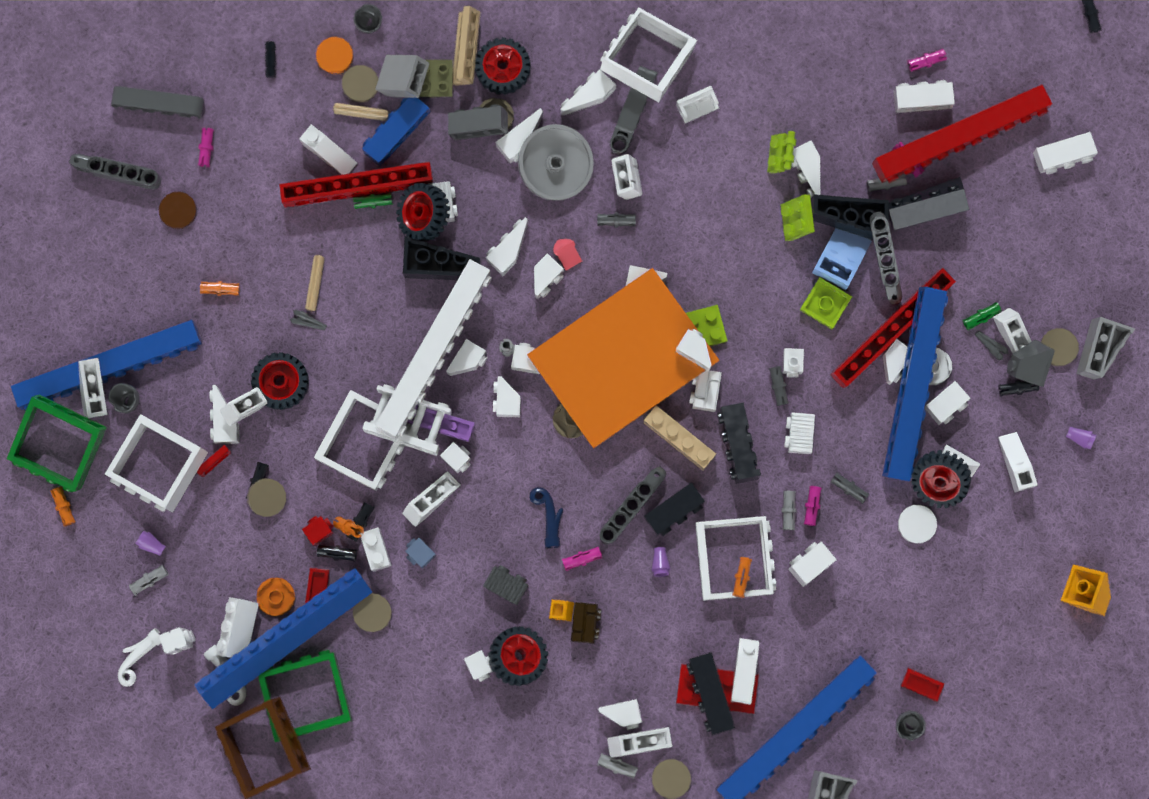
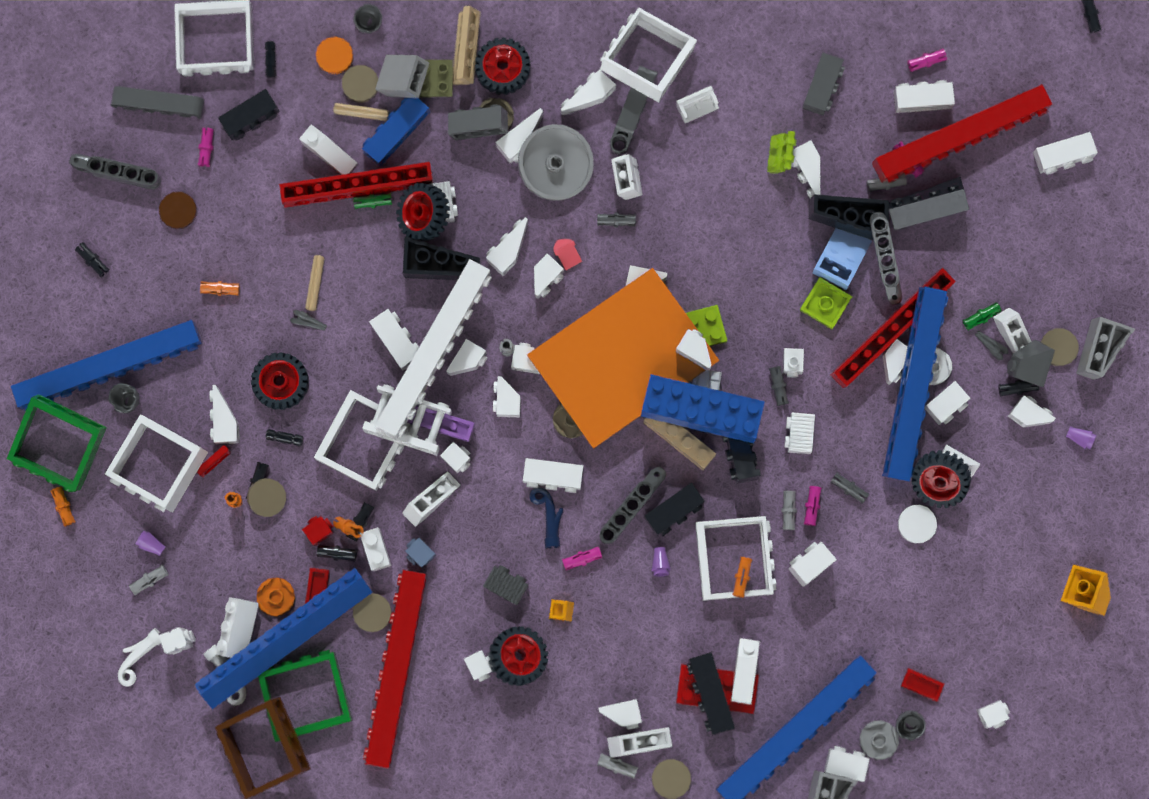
white slope [78,358,107,418] -> none
white brick [220,387,267,426] -> none
dark brown brick [571,602,602,644] -> none
lime plate [781,194,815,241] -> none
white slope [998,432,1038,493] -> none
none -> black pin [75,242,110,277]
none -> white window [175,0,254,76]
none -> black brick [218,89,280,140]
none -> orange pin [225,492,243,508]
none -> black axle [266,429,304,446]
none -> red brick [363,570,427,768]
none -> white brick [369,309,419,371]
none -> white brick [523,458,583,493]
none -> blue brick [641,374,765,443]
none -> dark grey brick [802,52,845,116]
none -> white brick [824,746,869,782]
none -> light grey tile [859,720,899,760]
none -> white brick [977,700,1010,729]
none -> white slope [1008,396,1056,428]

